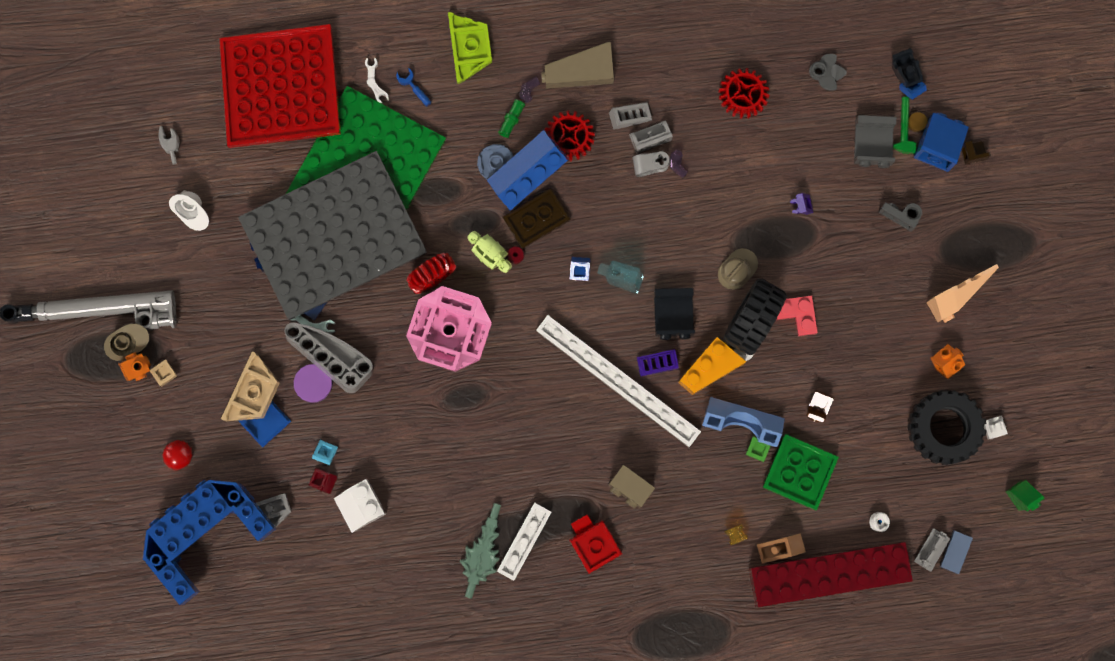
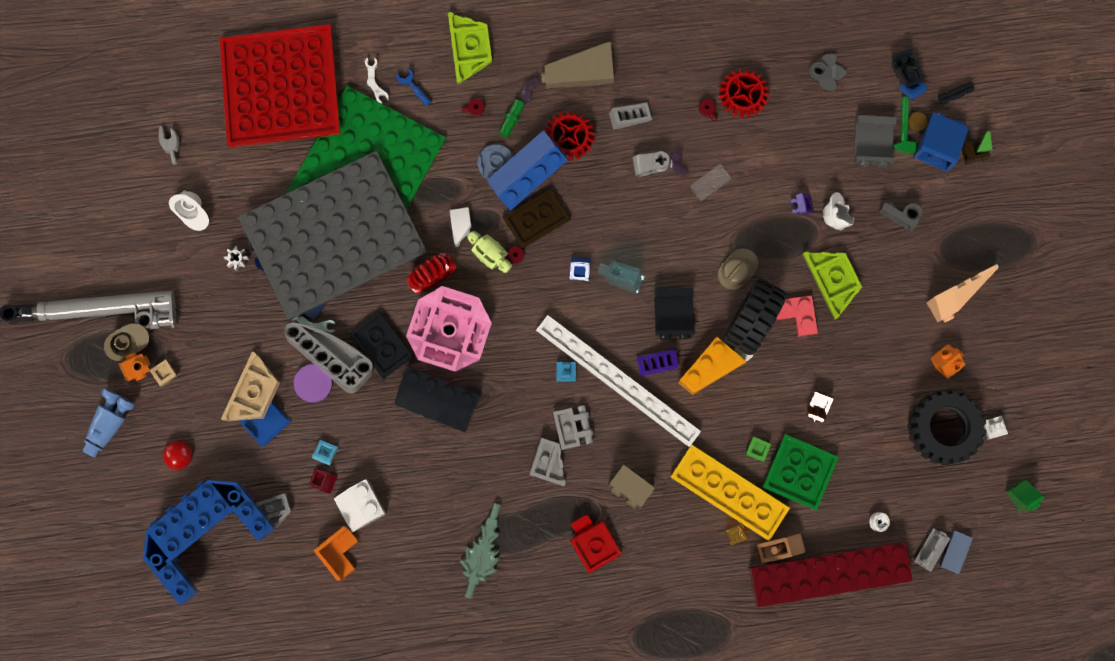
white plate [497,503,552,581] -> none
light grey hinge [629,120,673,154] -> none
medium blue arch [702,397,785,447] -> none
none -> medium blue piece [82,388,135,458]
none -> white gear [224,246,249,271]
none -> orange panel [314,526,359,581]
none -> black tile [349,311,414,380]
none -> black slope [395,367,480,433]
none -> white slope [450,207,471,247]
none -> dark red piece [461,99,485,116]
none -> light grey wing [529,438,565,486]
none -> light grey plate [553,405,594,450]
none -> dark azure tile [557,362,576,382]
none -> yellow plate [670,445,790,541]
none -> clear tile [690,164,732,202]
none -> dark red piece [698,99,717,121]
none -> lime wing [802,252,862,320]
none -> white piece [823,192,855,230]
none -> black axle [938,82,975,105]
none -> bright green slope [975,131,993,155]

